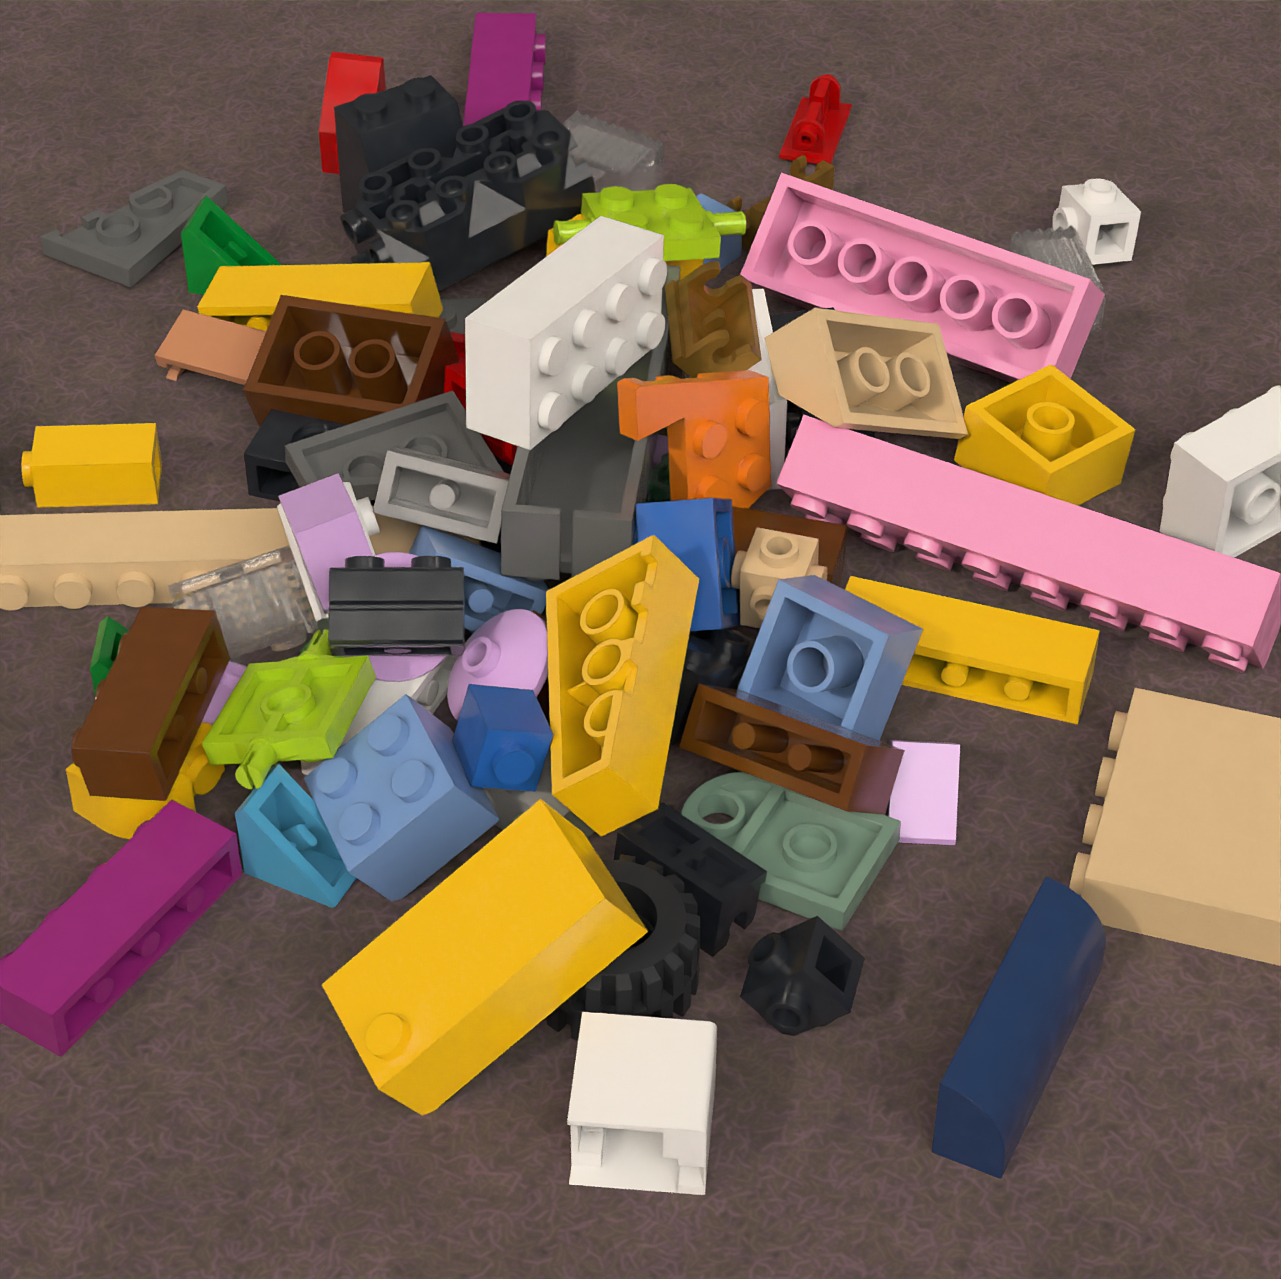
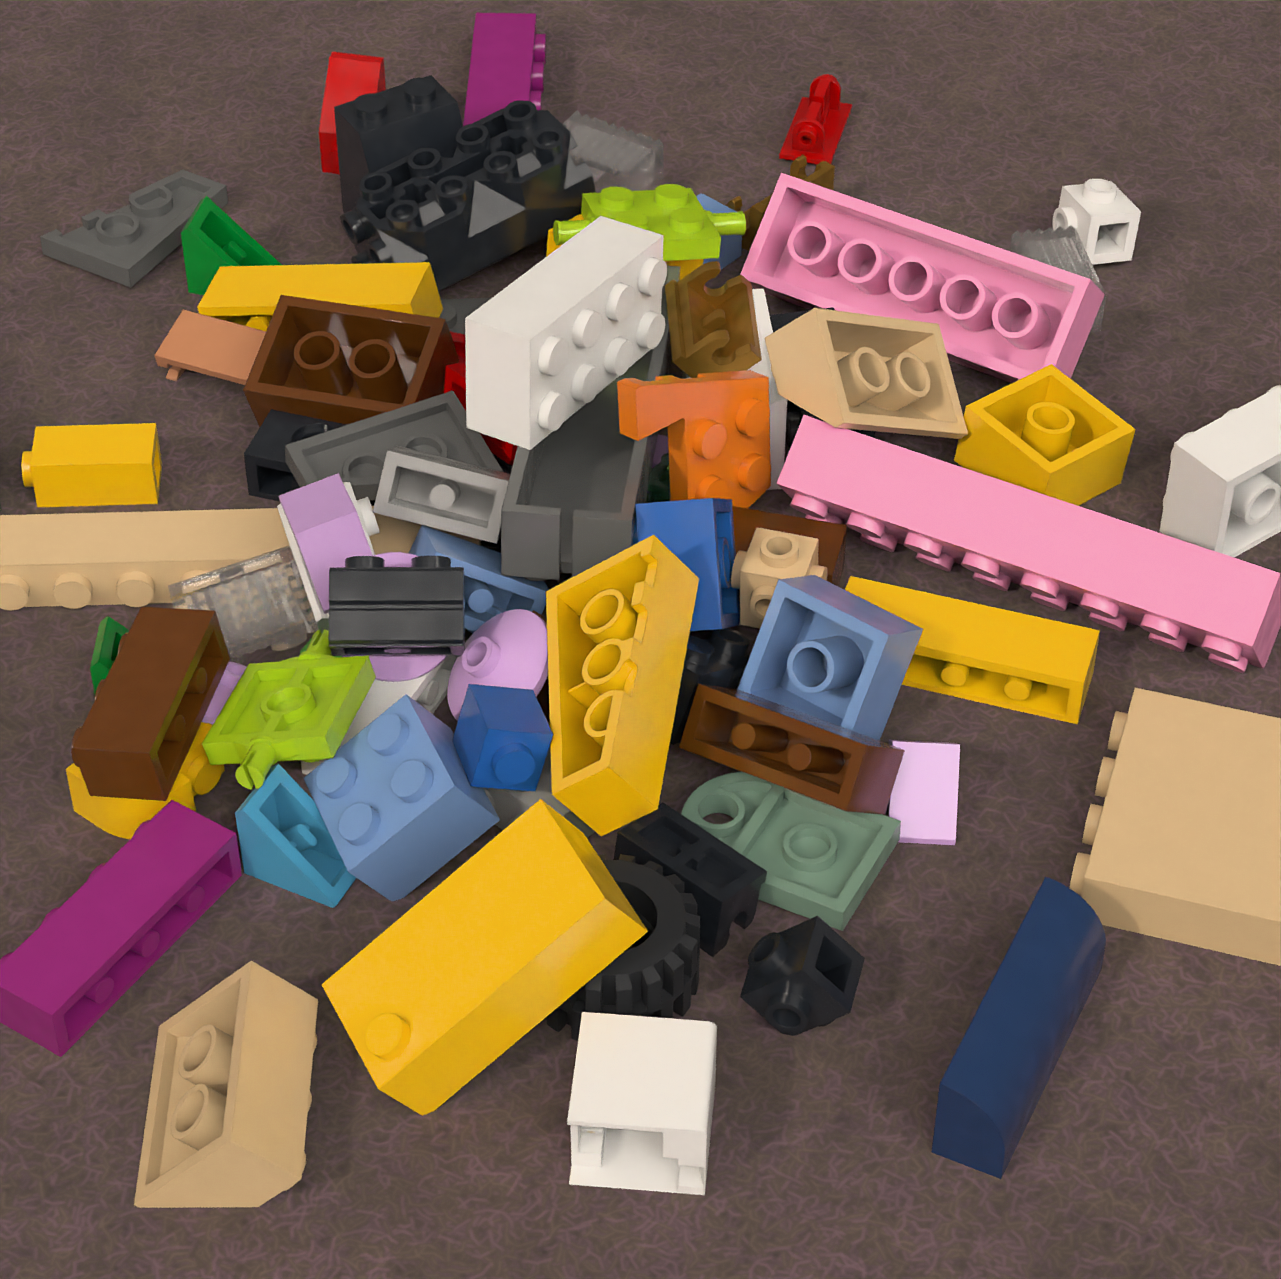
none -> tan slope [134,961,318,1208]

